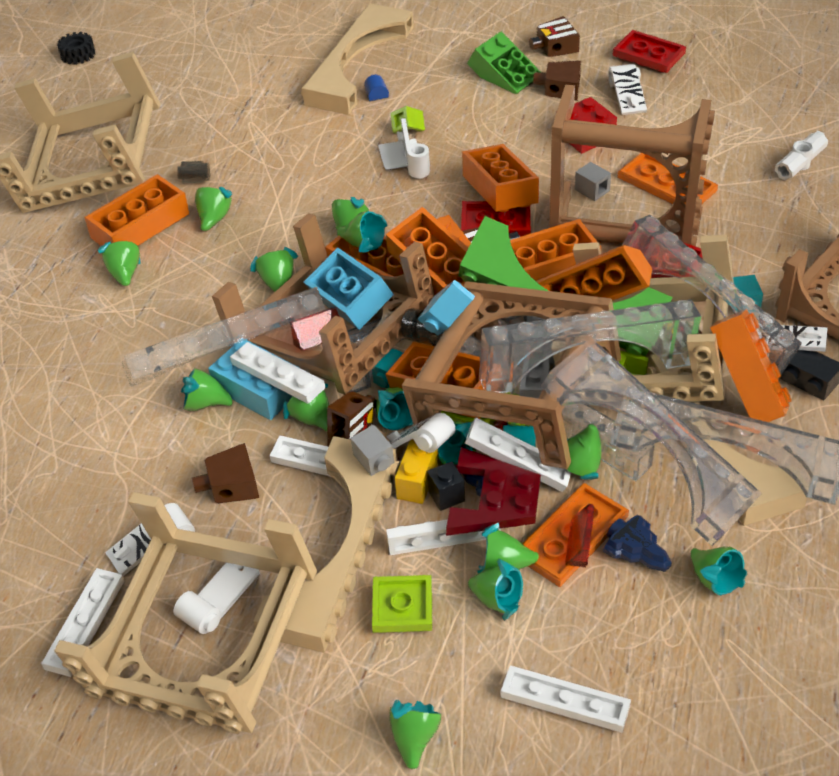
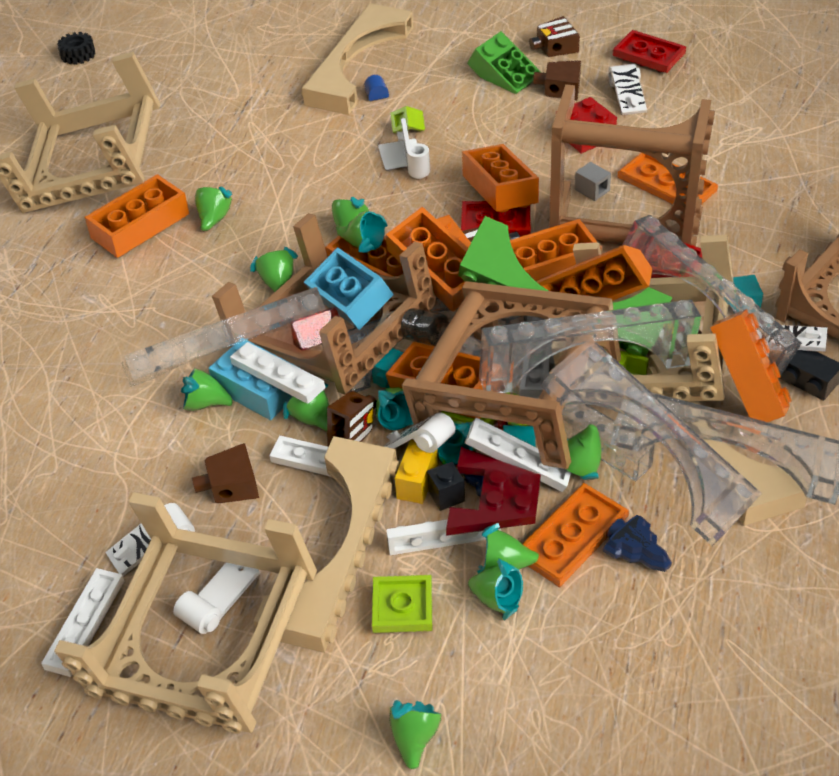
bright green hat [97,241,141,286] -> none
clear smoke brick [177,161,210,183] -> none
light grey brick [351,425,394,476] -> none
medium azure slope [418,280,475,336] -> none
white plate [501,665,631,733] -> none
clear red slope [565,504,594,568] -> none
teal hat [691,546,747,596] -> none
white piece [775,130,828,181] -> none

